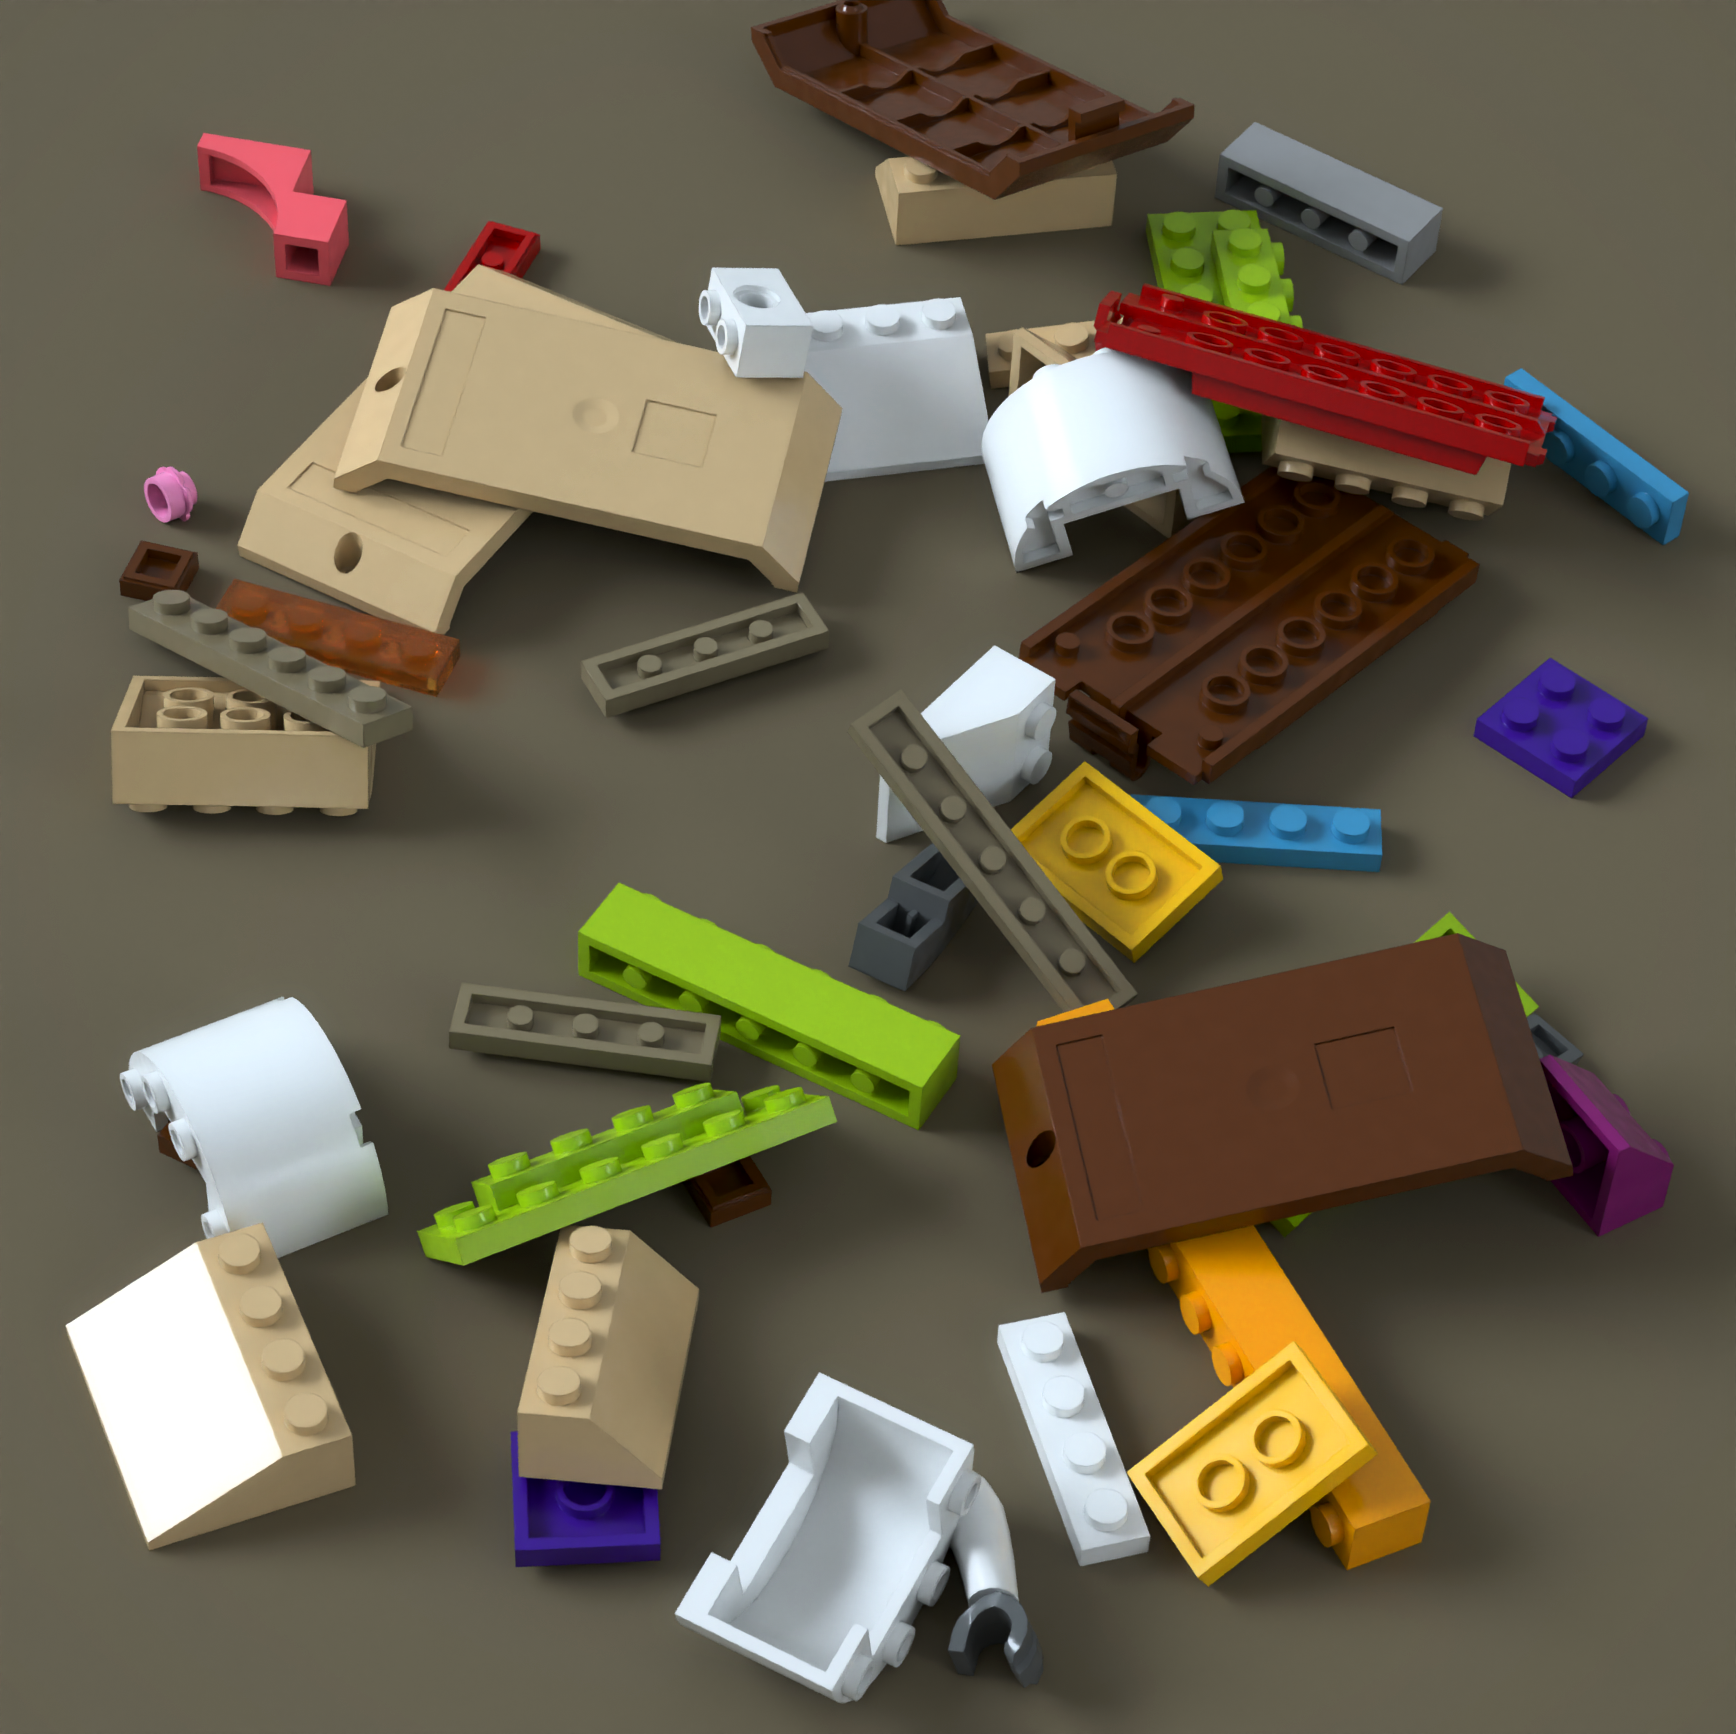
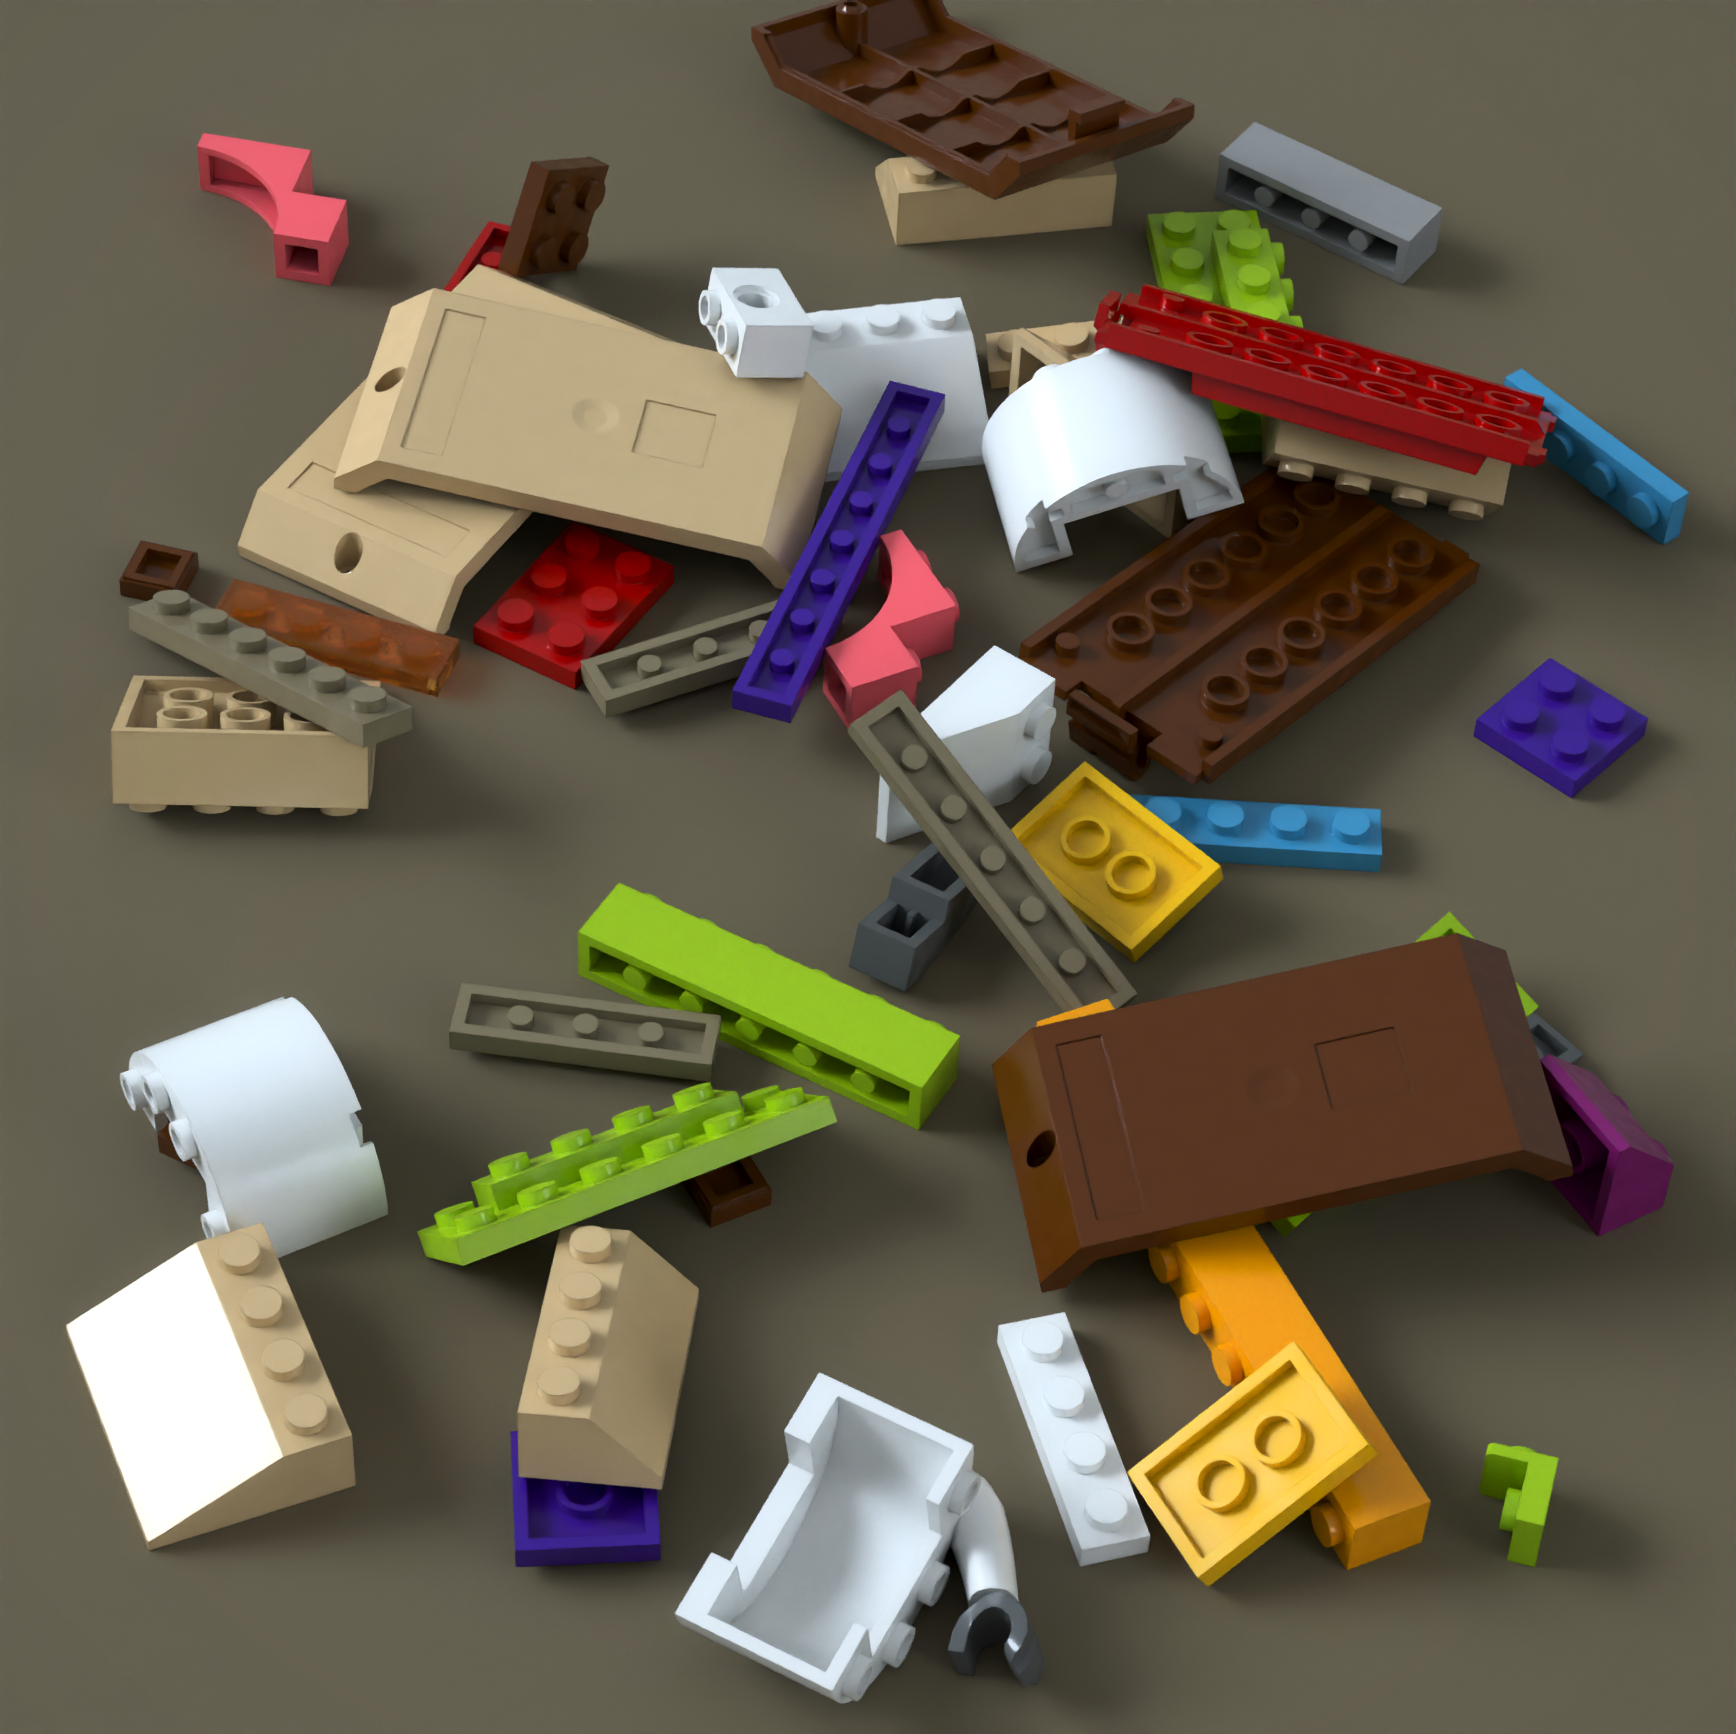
bright pink plate [144,466,198,523] -> none
none -> red plate [473,521,674,690]
none -> reddish brown plate [498,157,609,277]
none -> dark purple plate [732,381,945,724]
none -> coral arch [823,529,960,729]
none -> lime bracket [1479,1443,1559,1567]

